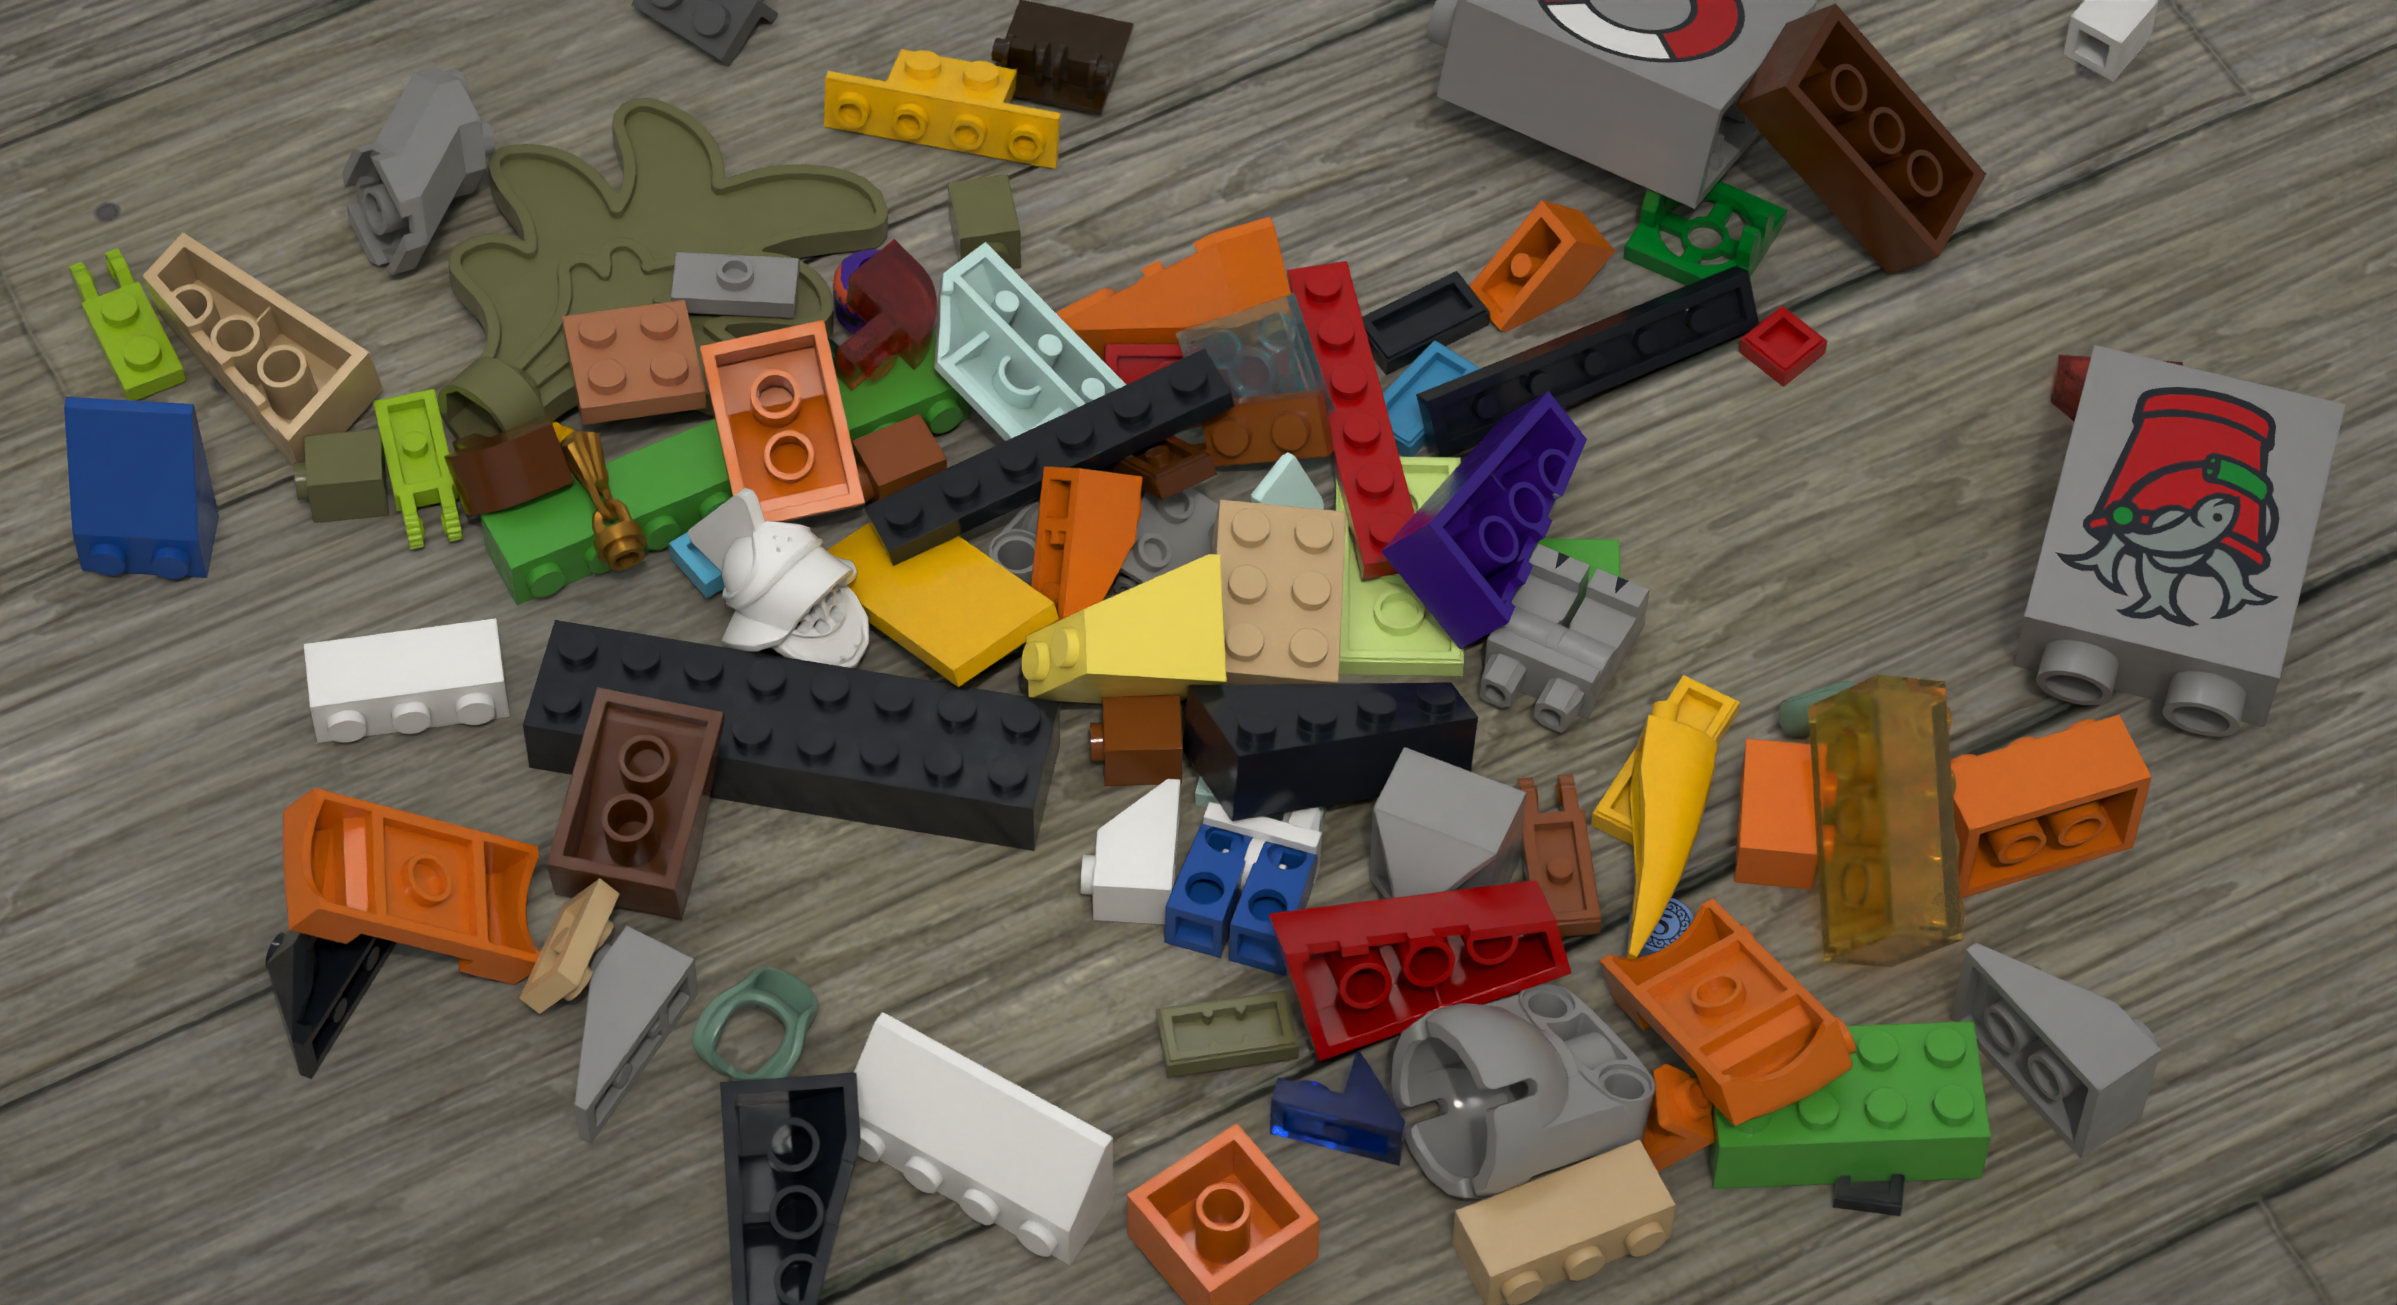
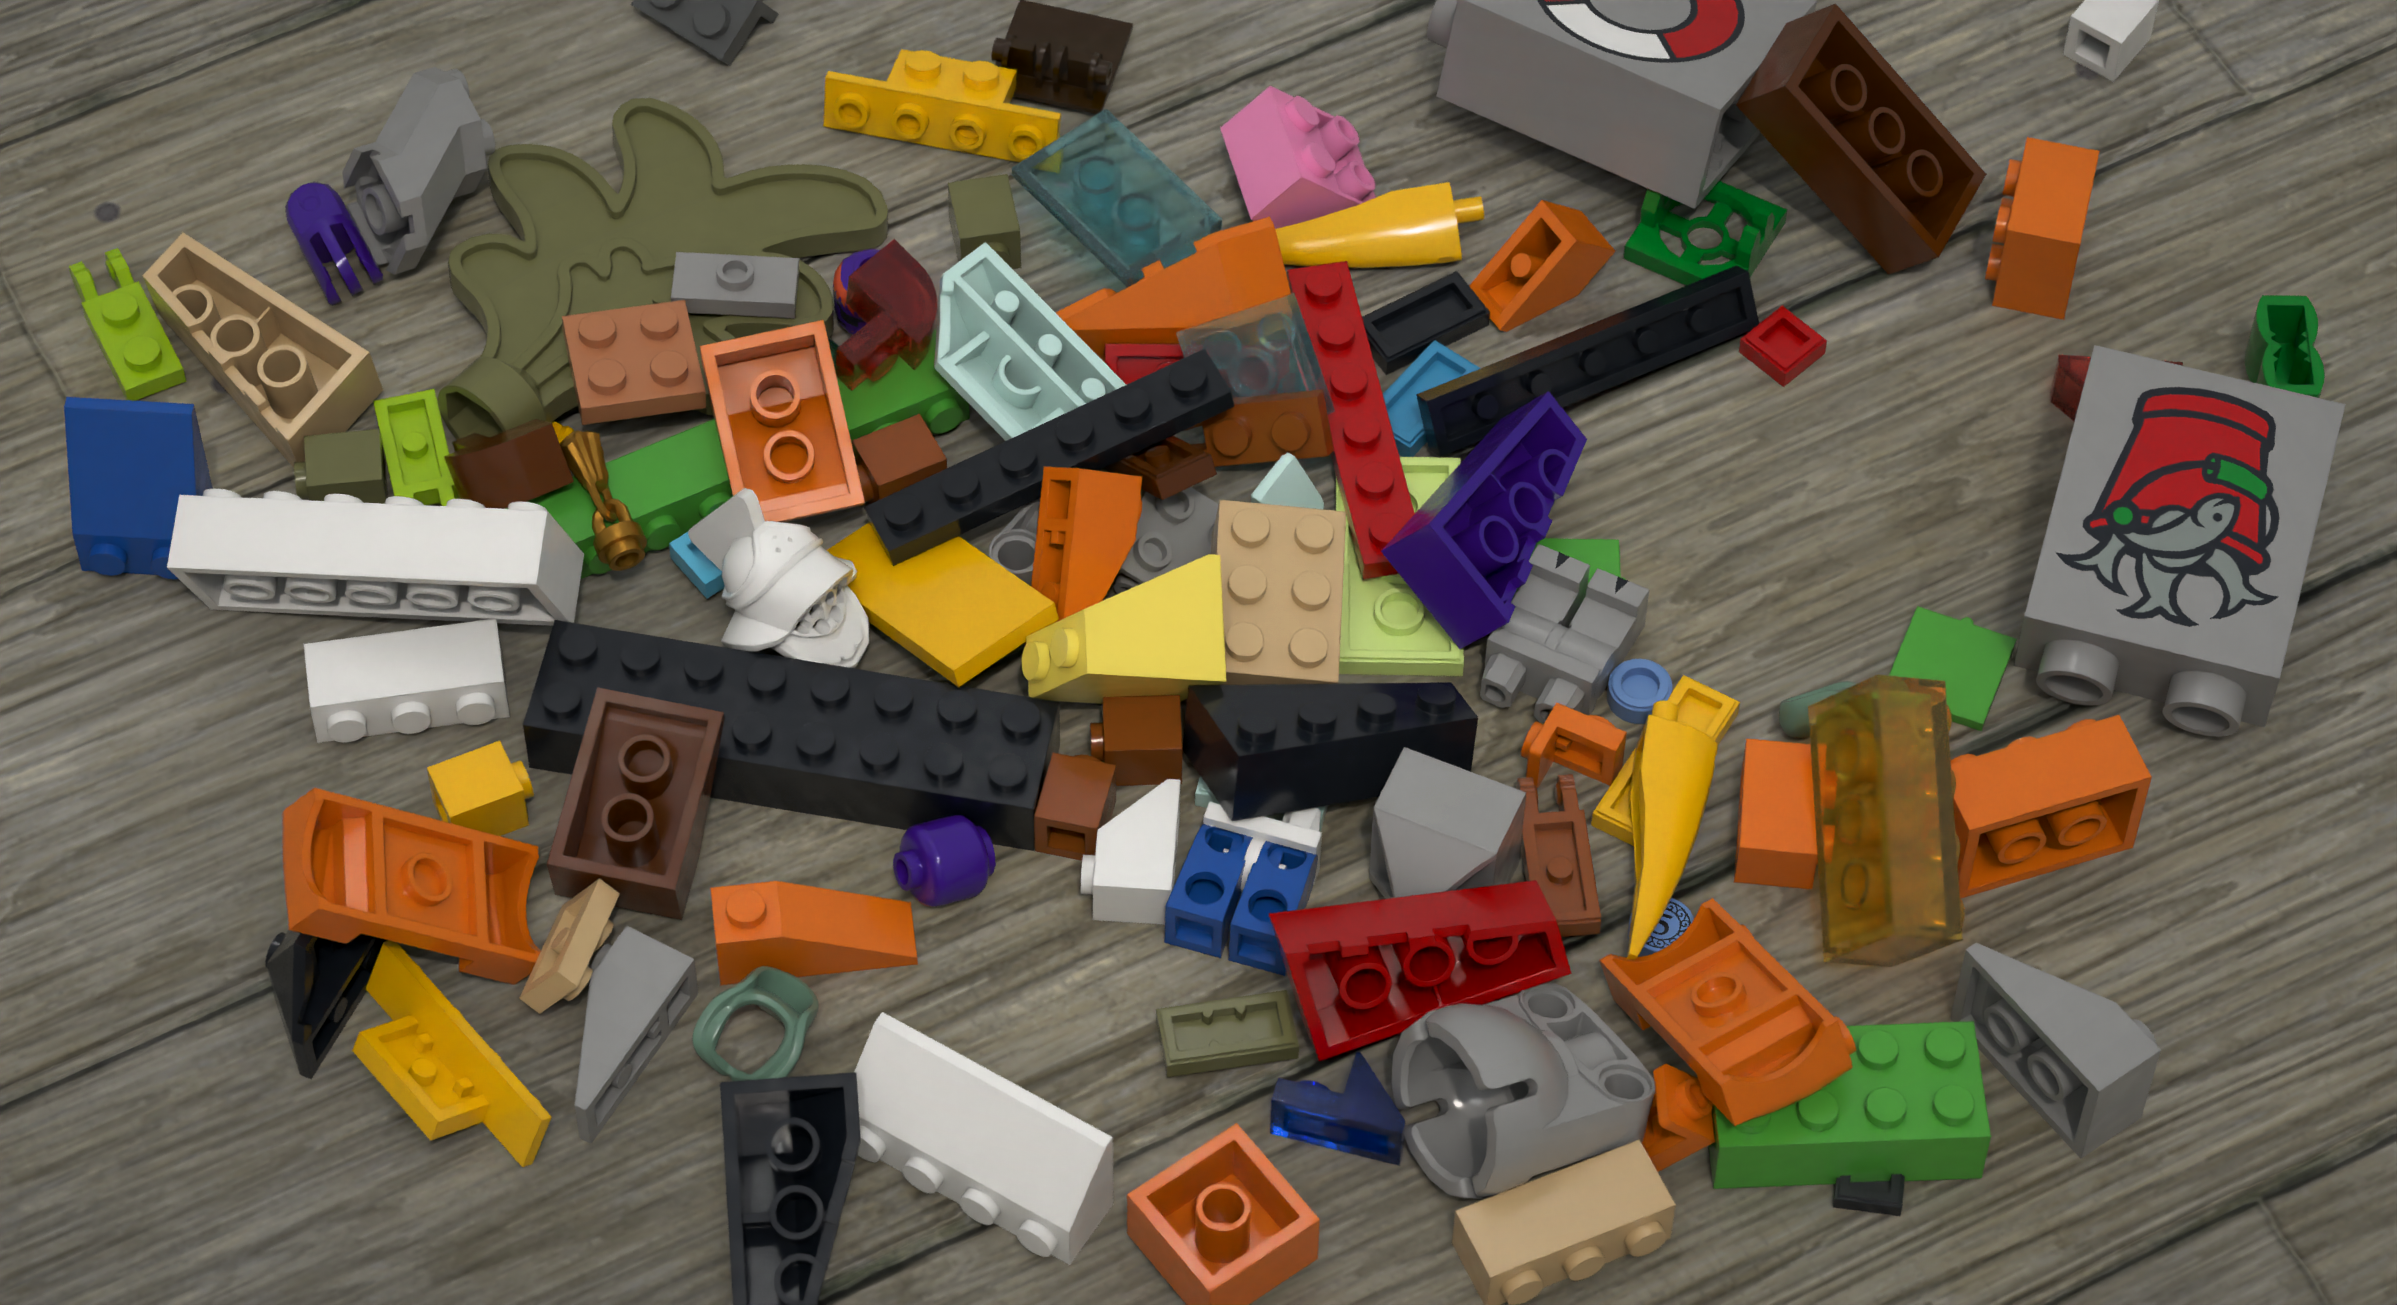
none -> white brick [167,488,584,626]
none -> dark purple arm [285,182,383,306]
none -> yellow bracket [352,940,552,1167]
none -> yellow brick [427,740,534,836]
none -> orange slope [711,881,918,985]
none -> dark purple head [893,815,996,907]
none -> clear light blue slope [1012,109,1222,287]
none -> dark orange brick [1034,752,1116,861]
none -> bright pink slope [1220,86,1376,229]
none -> yellow piece [1275,182,1484,268]
none -> orange bracket [1521,702,1627,788]
none -> medium blue tile [1607,659,1672,724]
none -> bright green piece [1881,606,2017,731]
none -> orange brick [1985,137,2100,320]
none -> green brick [2245,295,2325,398]

